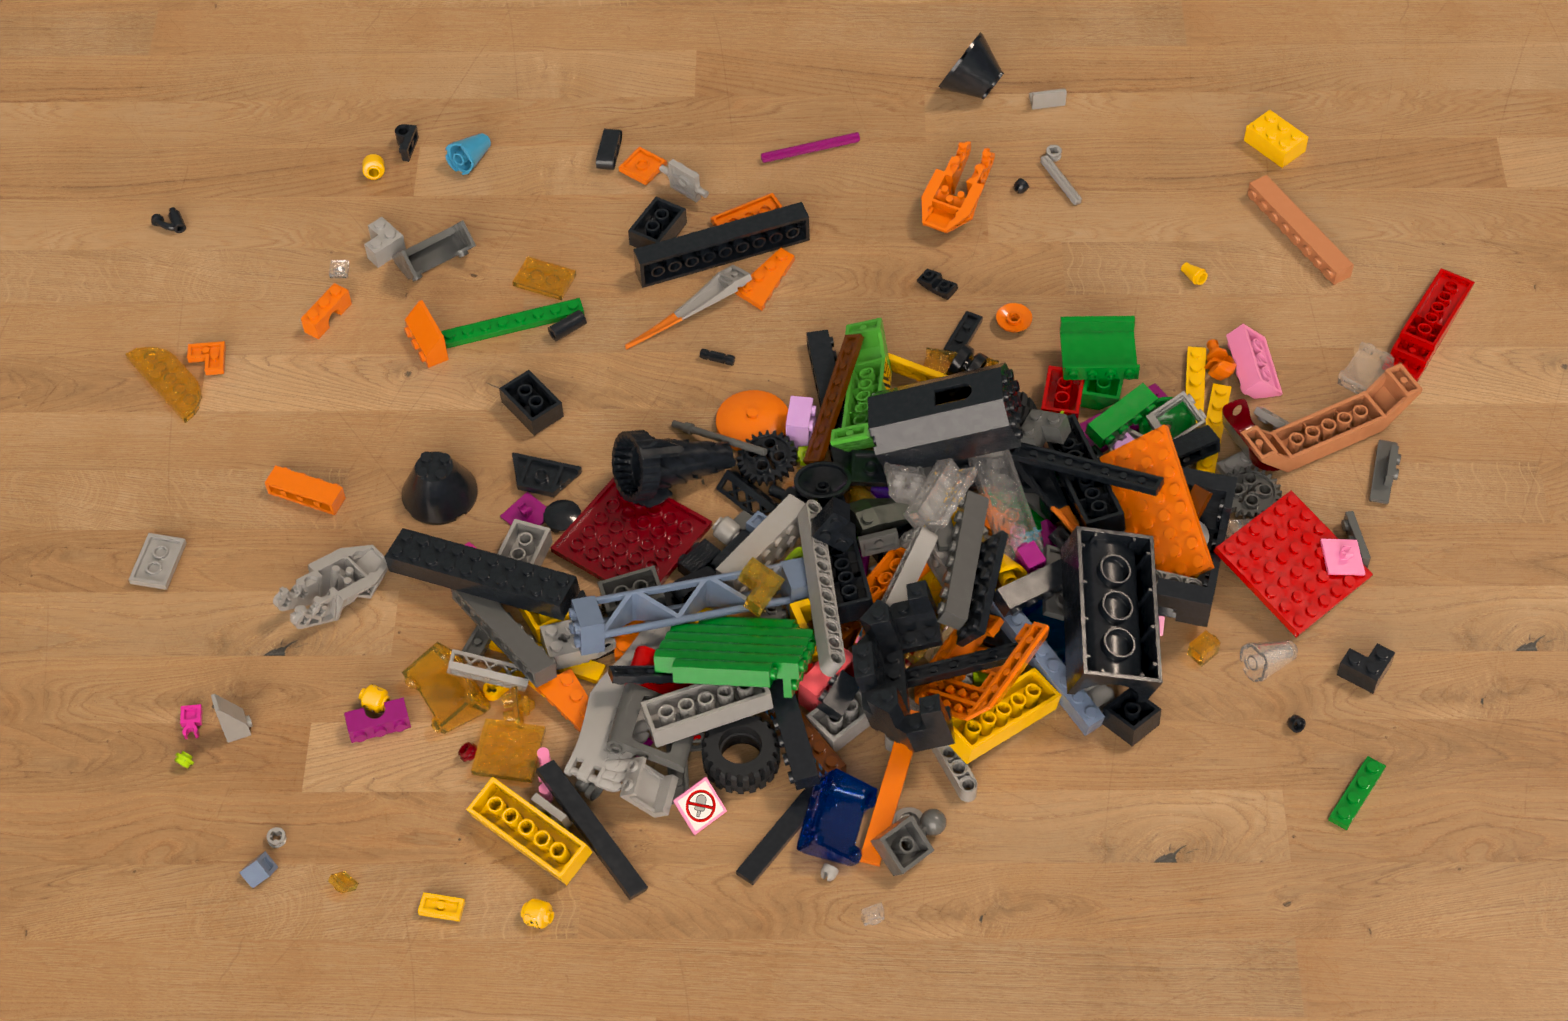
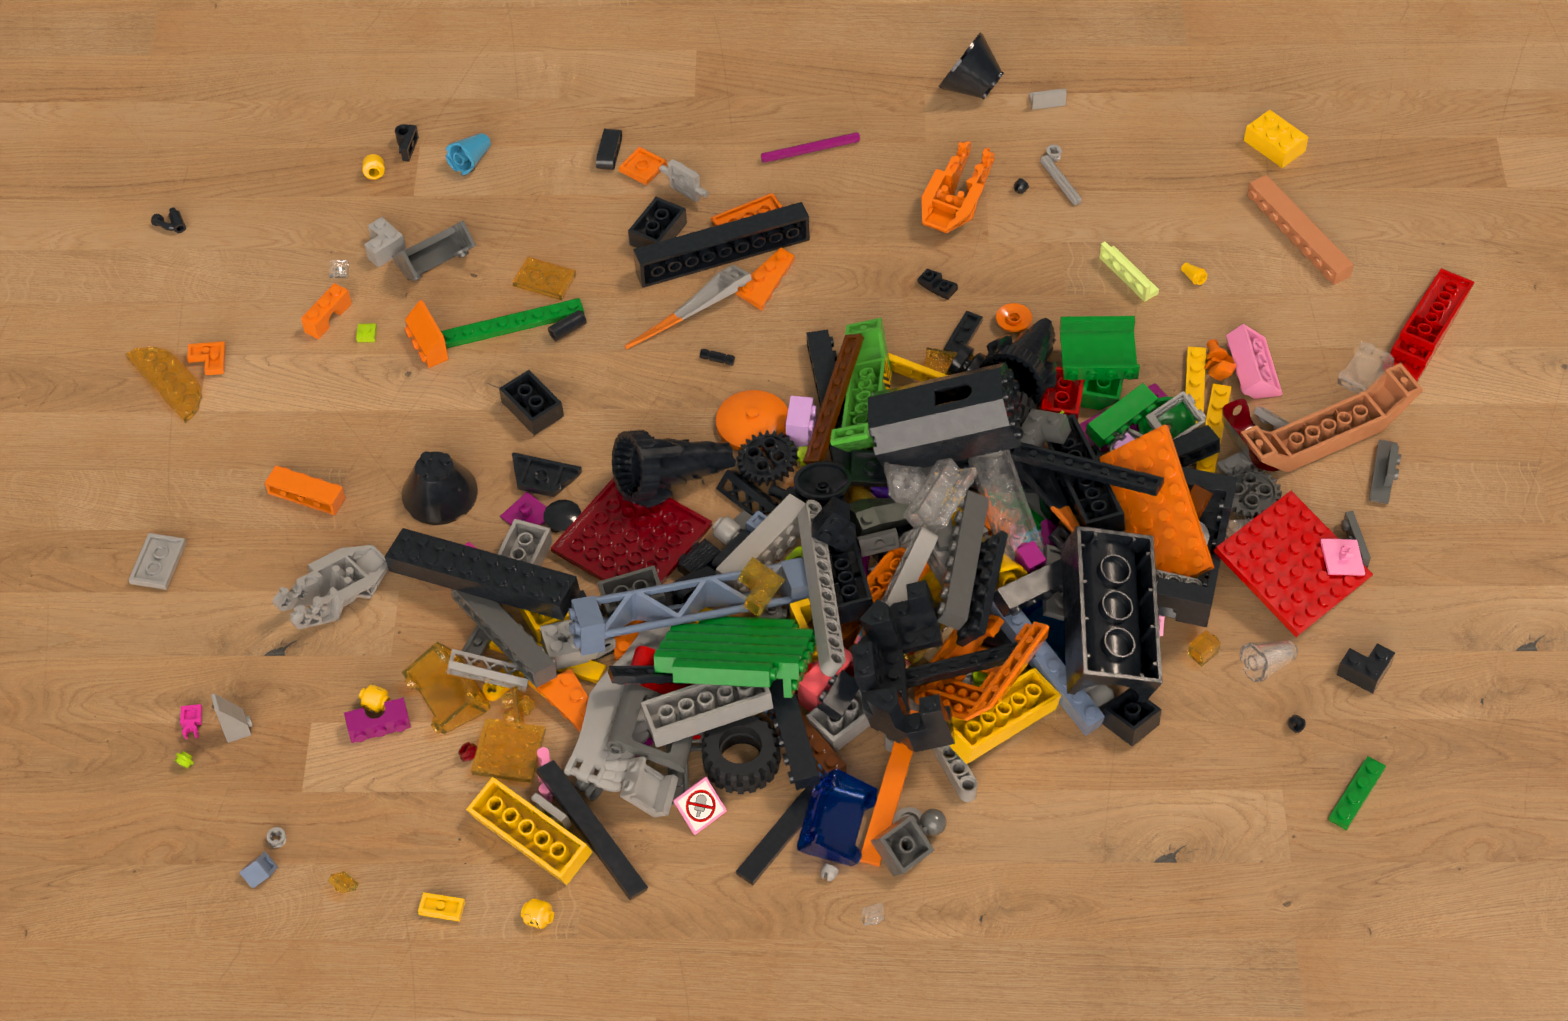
dark grey bar [672,420,767,456] -> none
none -> lime plate [356,323,377,342]
none -> black cone [979,318,1057,406]
none -> yellowish green fence [1099,242,1159,302]

